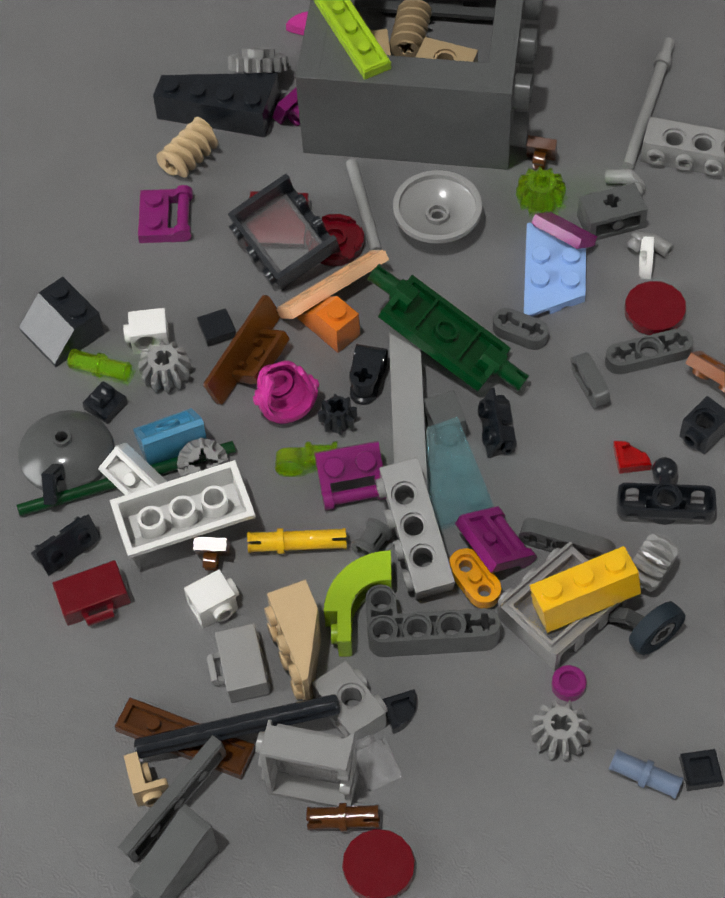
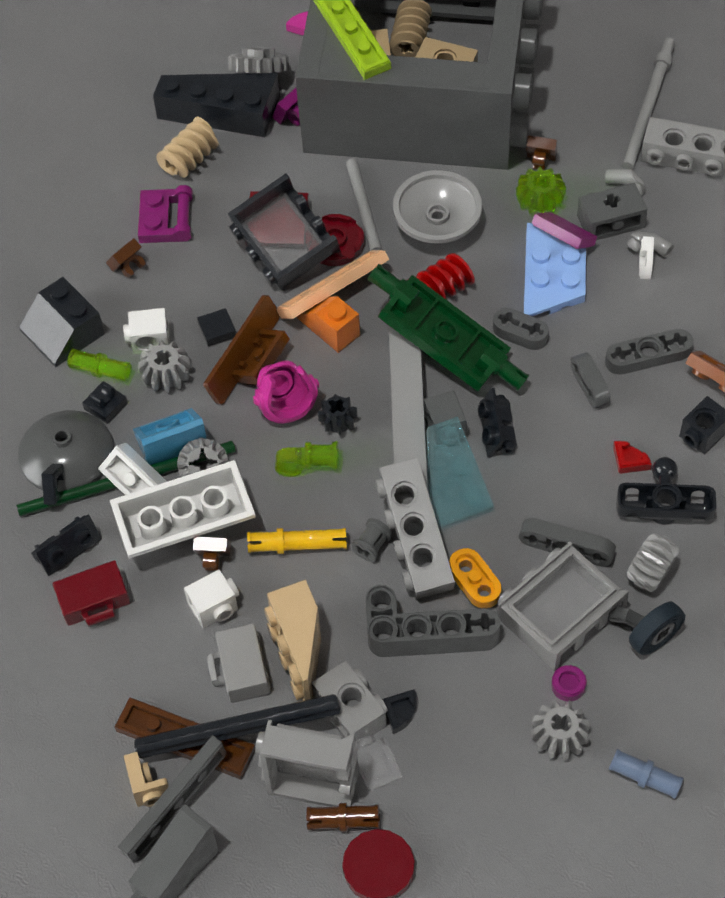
magenta plate [314,441,386,510] -> none
lime arch [324,550,392,657] -> none
black piece [349,344,388,405] -> none
magenta plate [455,506,537,573] -> none
yellow brick [529,546,641,633] -> none
dark red tile [624,281,686,335] -> none
black tile [679,749,724,791] -> none
none -> reddish brown tile [106,238,146,278]
none -> red piece [416,253,475,299]

